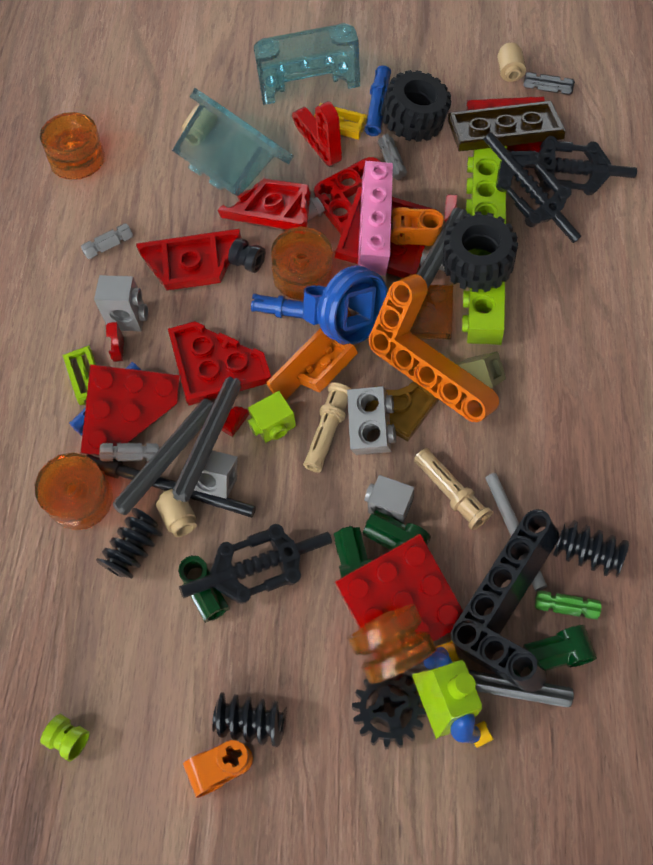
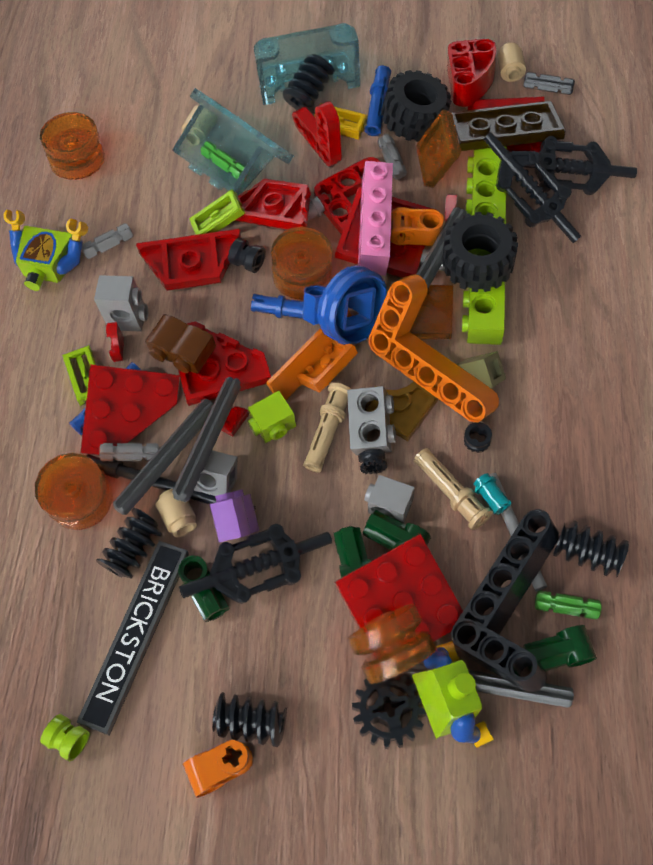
none -> torso [4,209,88,291]
none -> tile [77,541,189,736]
none -> reddish brown brick [145,314,216,374]
none -> lime tile [189,189,245,235]
none -> bright green axle [200,141,247,180]
none -> medium lavender brick [210,489,259,542]
none -> black piece [282,54,335,110]
none -> black bush [358,449,387,474]
none -> clear orange plate [416,109,461,188]
none -> red beam [447,39,496,107]
none -> black bush [464,422,492,453]
none -> teal pin [473,473,512,515]

